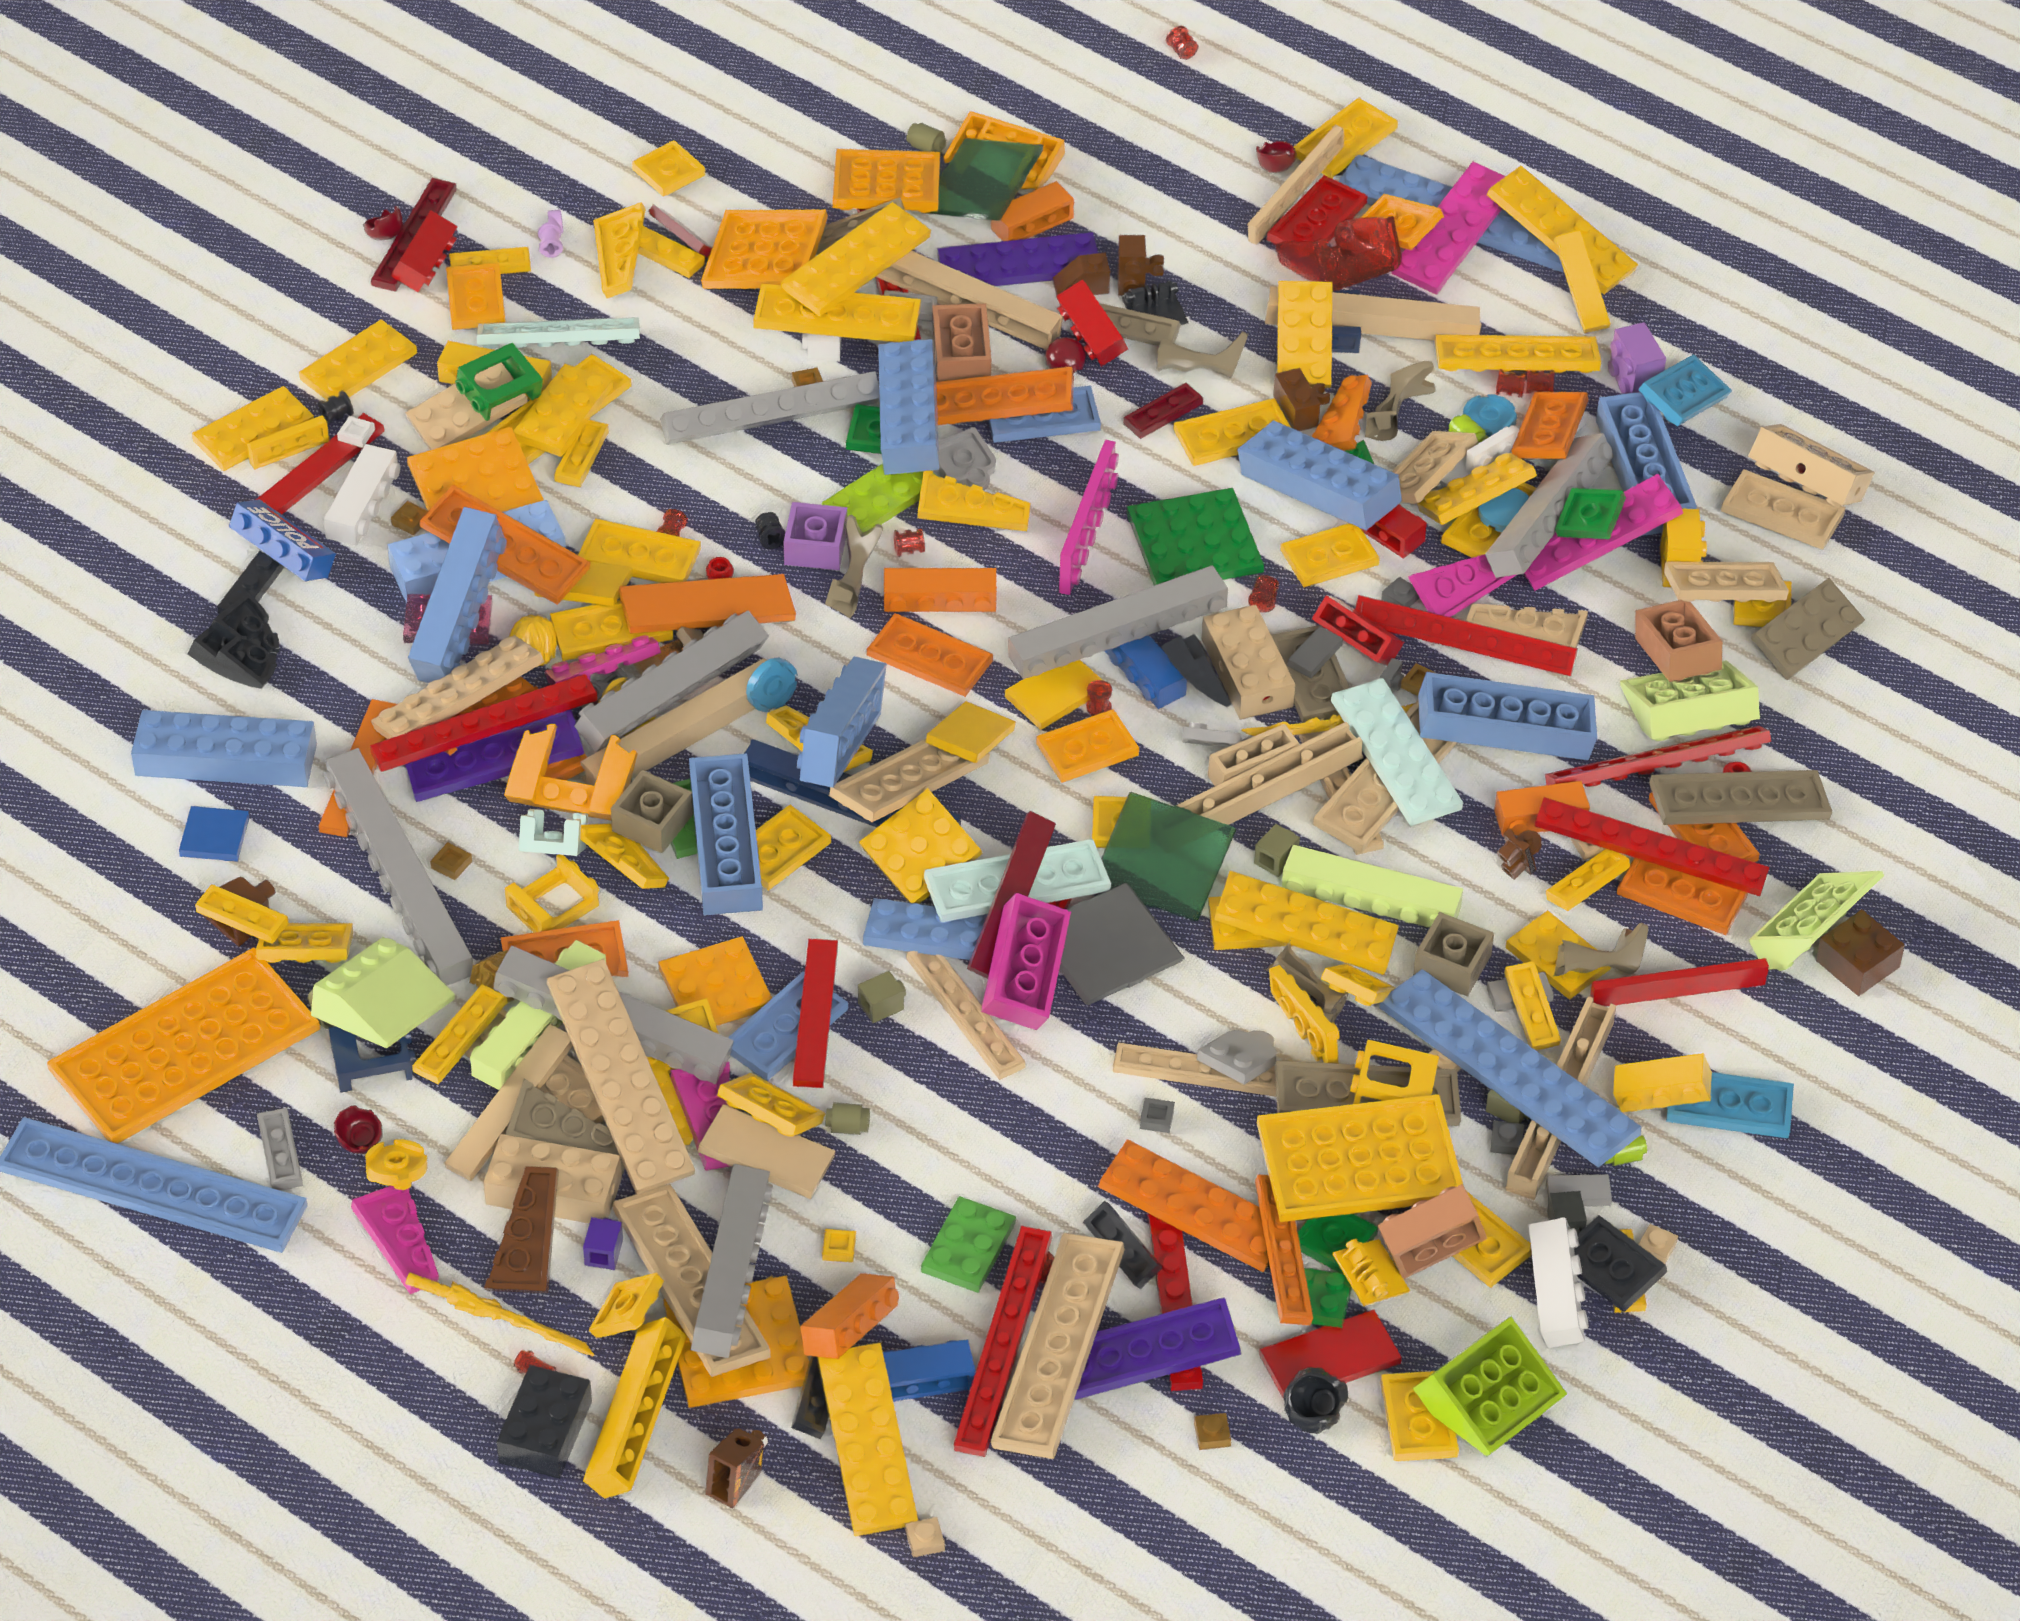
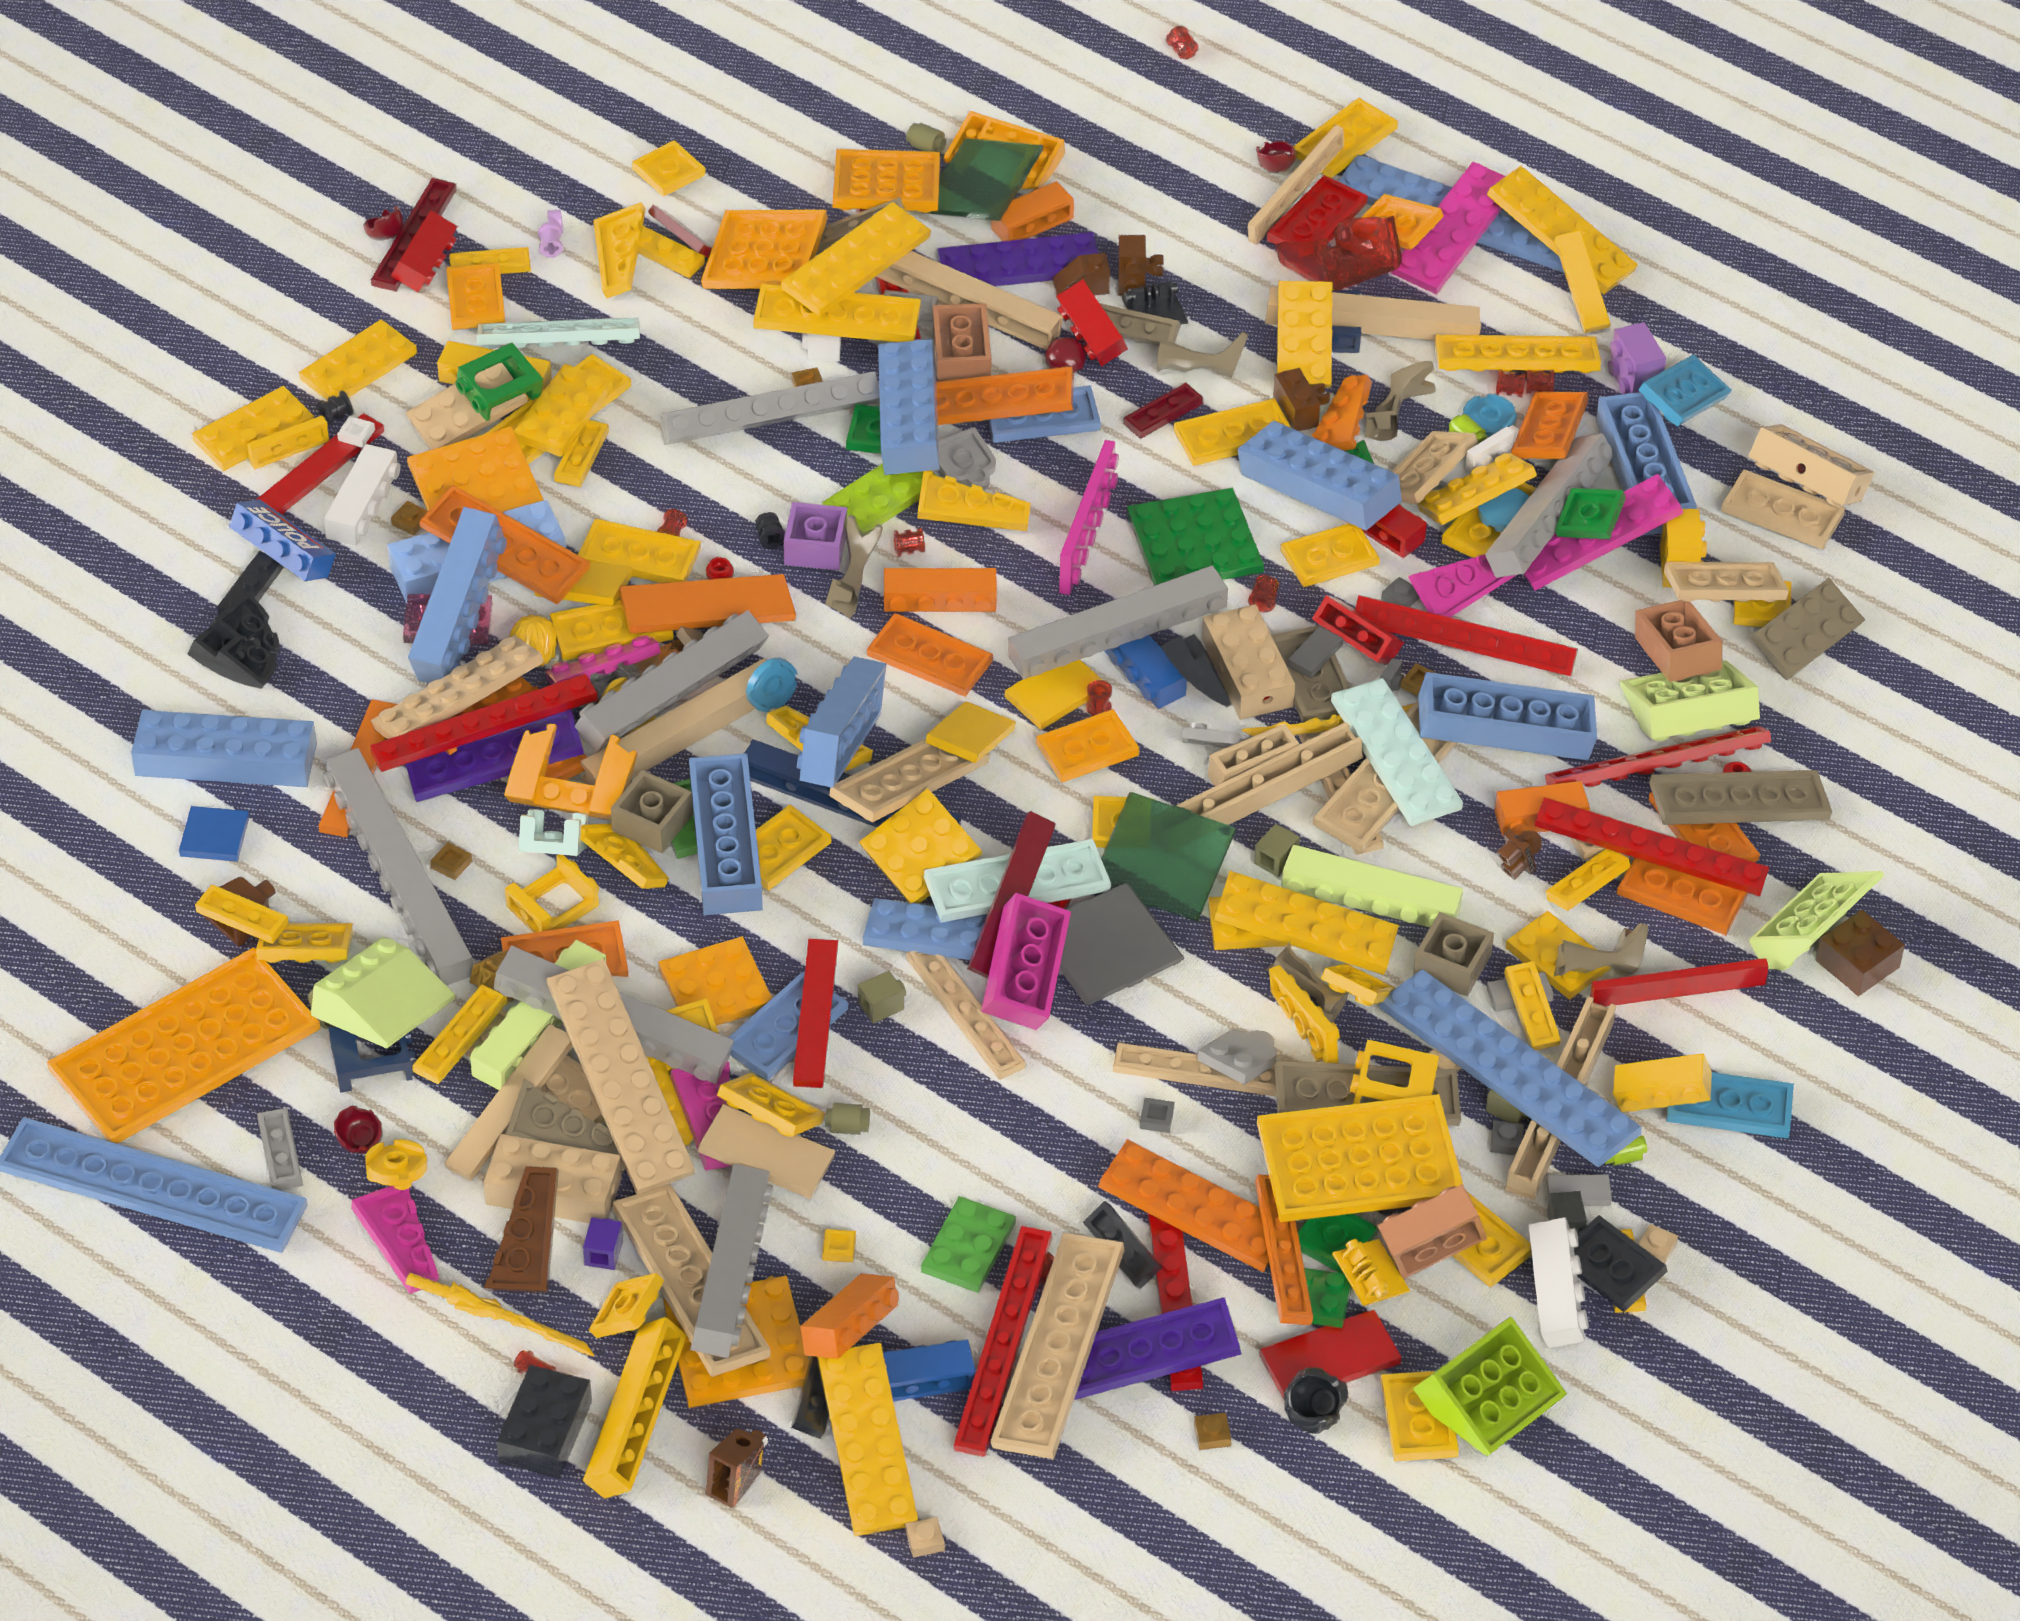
tan wing [1466,603,1588,648] -> none

